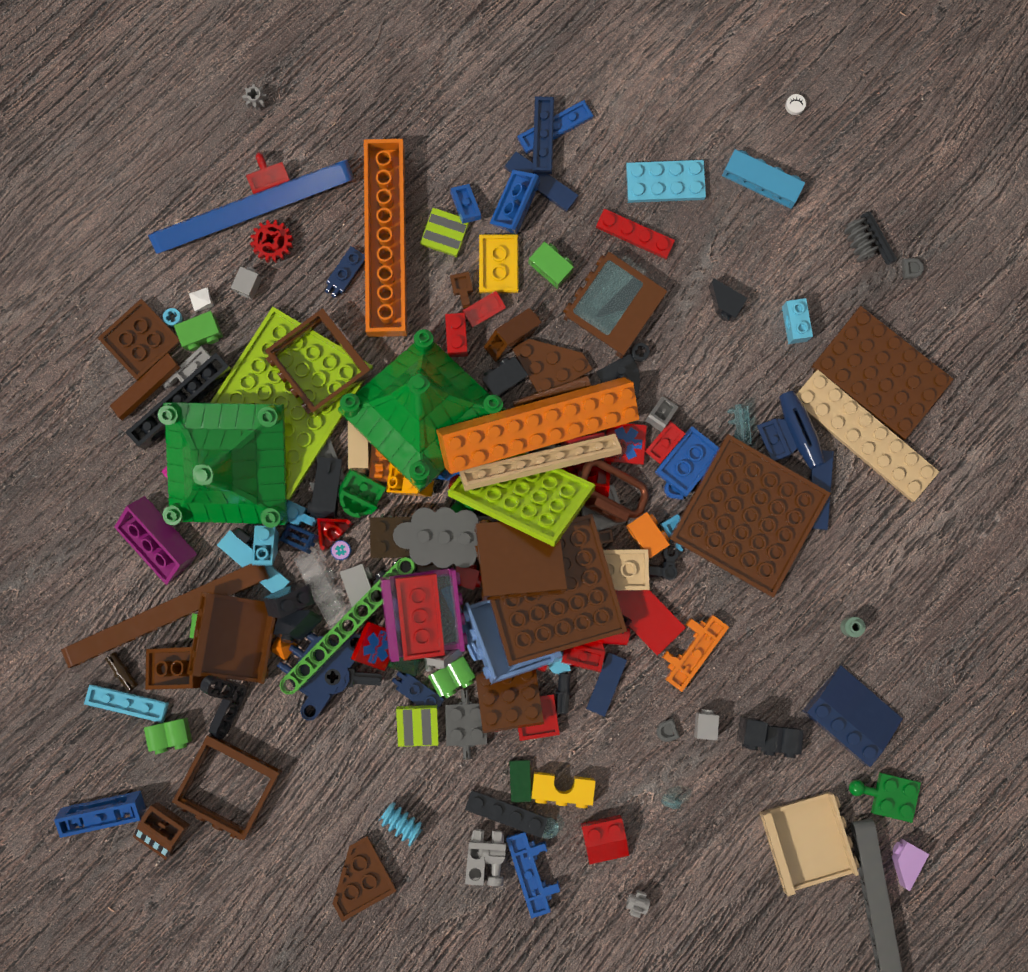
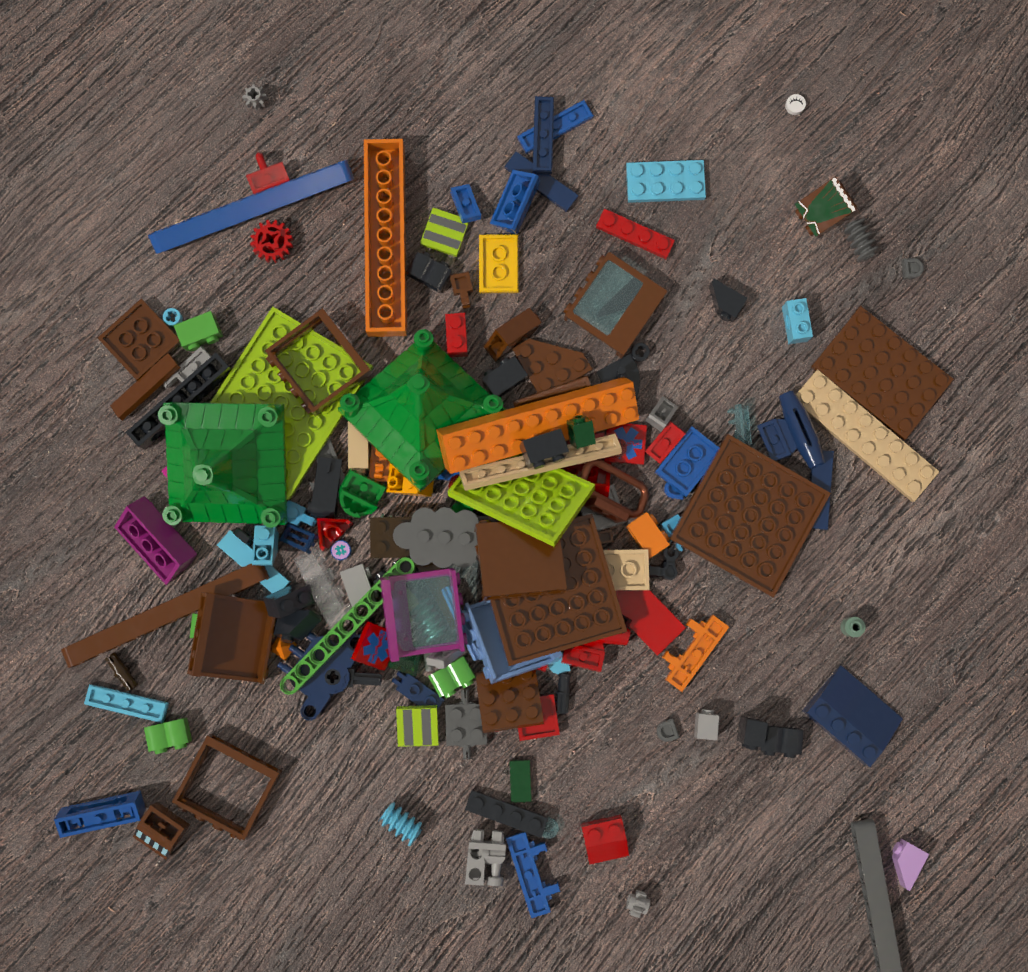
reddish brown slope [145,647,206,690] -> none
white slope [189,287,214,312] -> none
black beam [200,675,247,740] -> none
light grey brick [231,267,262,300] -> none
dark blue hinge [325,246,365,298] -> none
reddish brown plate [332,835,397,922] -> none
red plate [395,573,445,661] -> none
red brick [455,565,481,591] -> none
red plate [462,291,506,328] -> none
bright green brick [529,241,574,289] -> none
yellow arch [531,771,595,808] -> none
dark blue tile [586,652,627,717] -> none
clear light blue tile [661,794,682,809] -> none
dark azure brick [722,149,805,209] -> none
tan panel [760,792,859,896] -> none
green plate [849,772,921,823] -> none
black axle [860,211,897,265] -> none
none -> black brick [406,252,452,293]
none -> black brick [519,429,569,469]
none -> dark green brick [566,415,596,449]
none -> slope [795,176,861,238]

